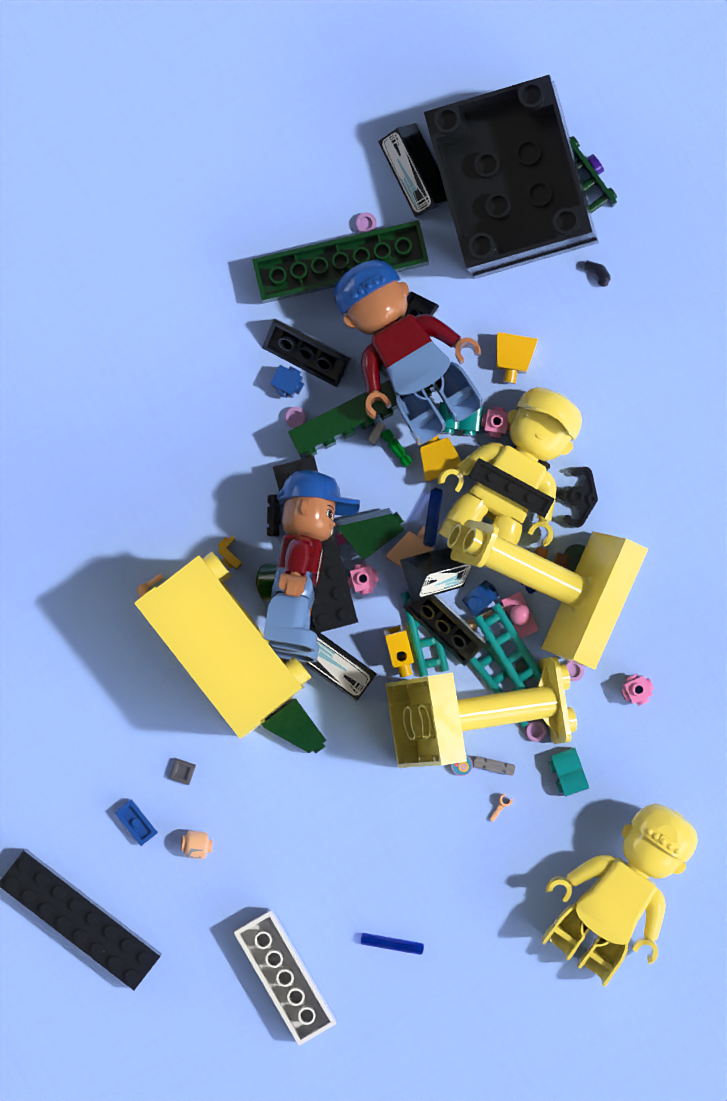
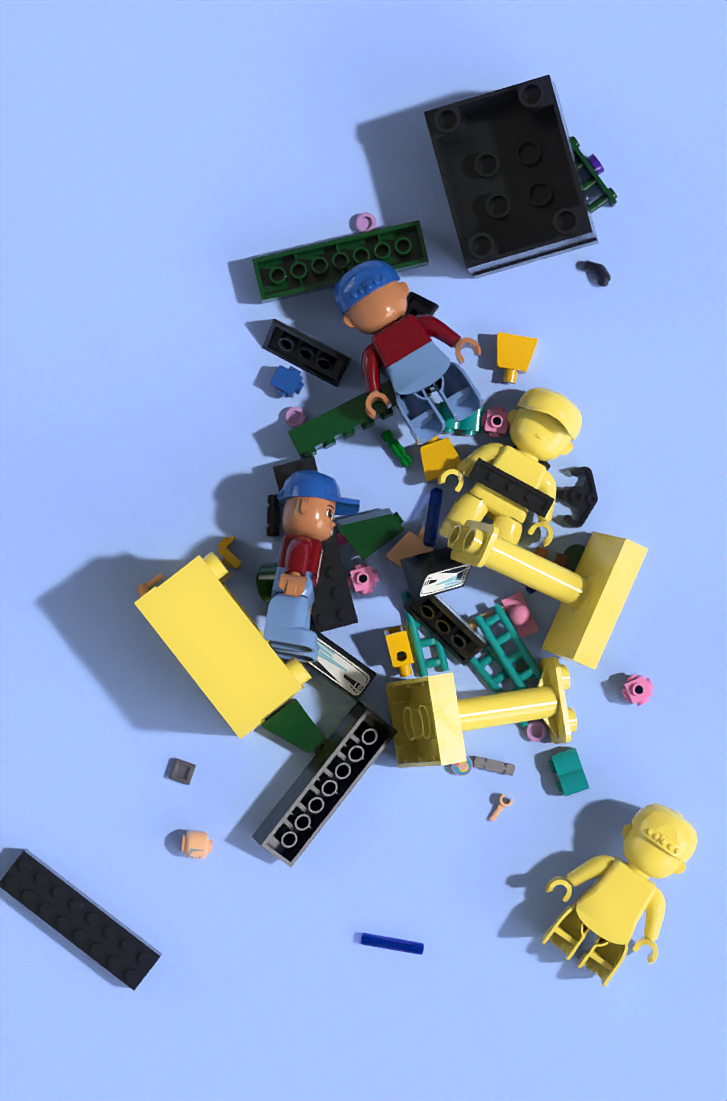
blue plate [114,799,158,846] -> none
white brick [234,909,337,1046] -> none
light grey tile [367,422,385,445] -> none
black slope [378,123,448,218] -> none
blue bracket [461,580,499,616] -> none
lavender tile [565,661,585,682] -> none
none -> black brick [252,700,398,867]

